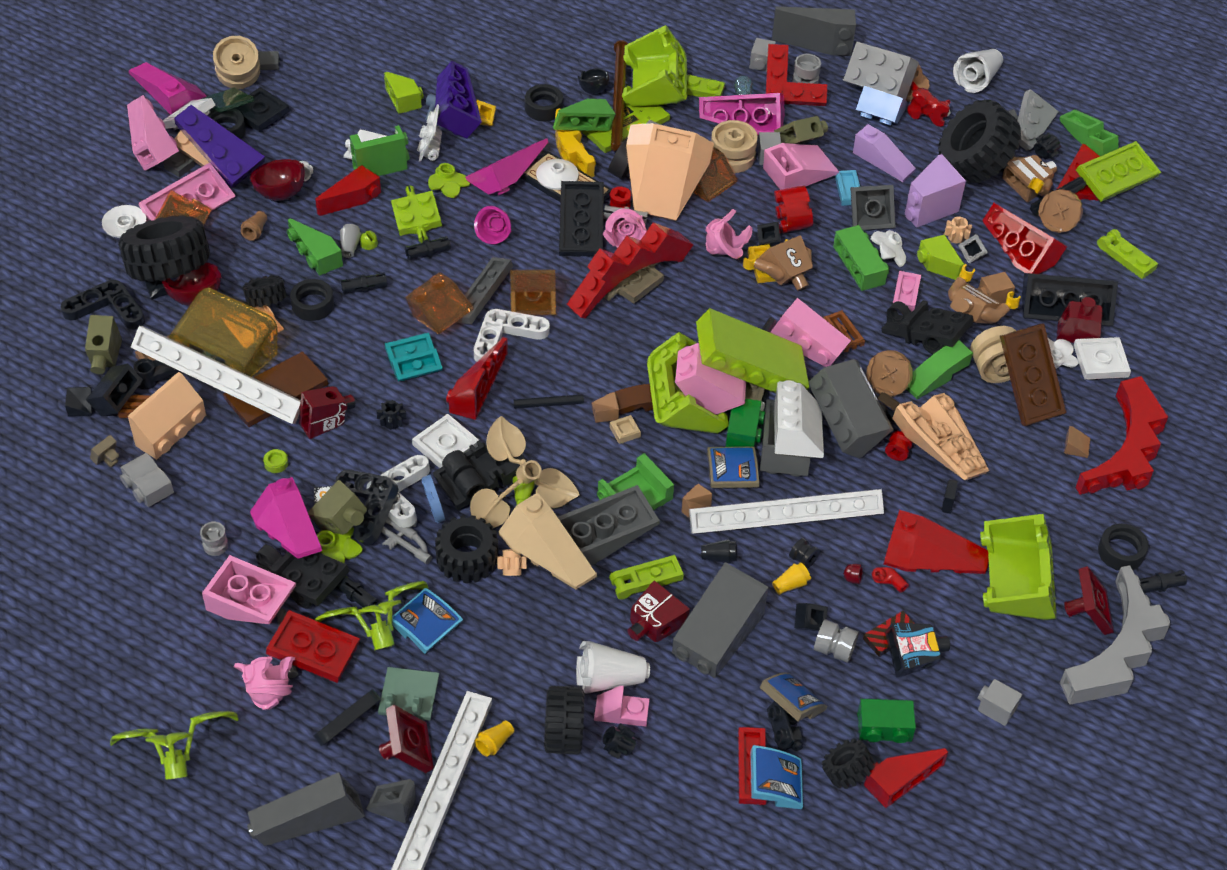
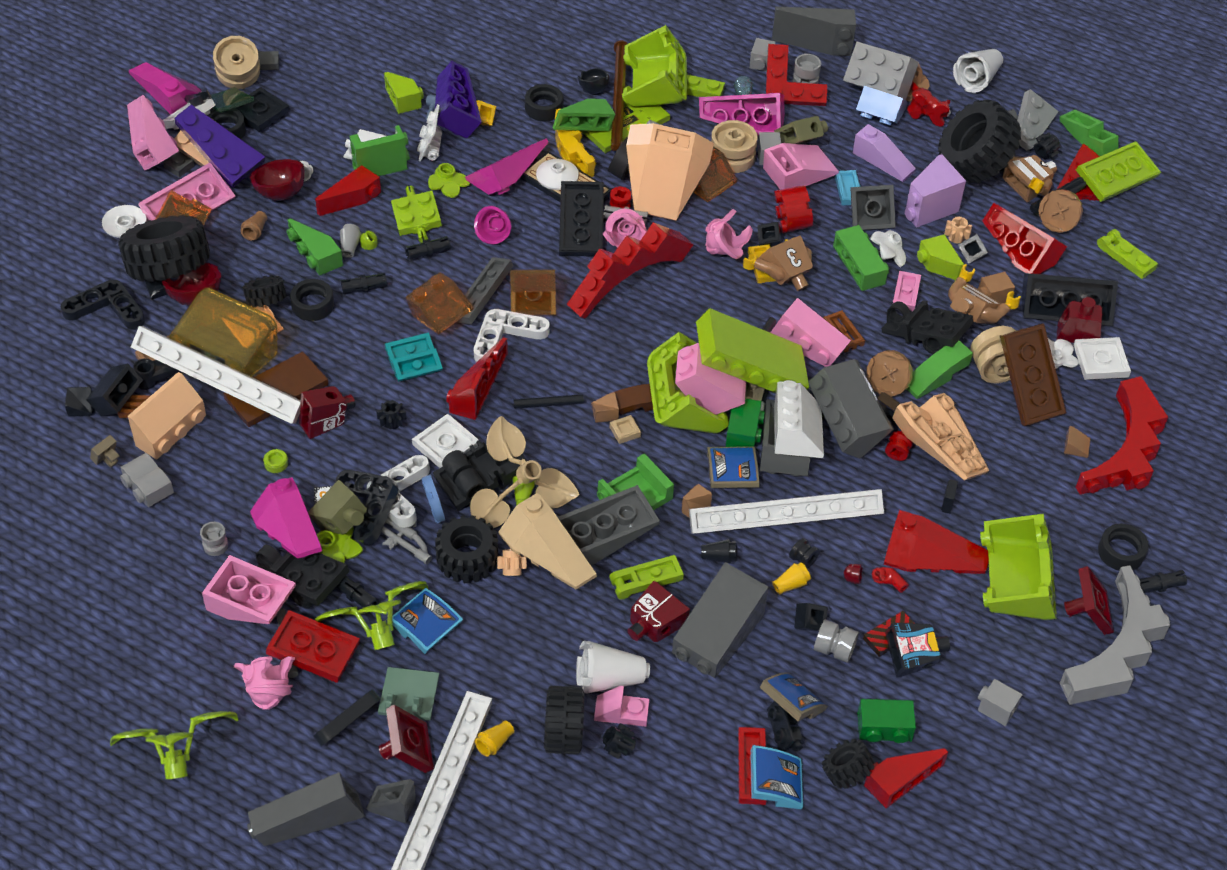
olive torso [85,315,122,374] -> none
dark tan plate [604,262,664,304] -> none
none -> black bar [185,88,211,107]

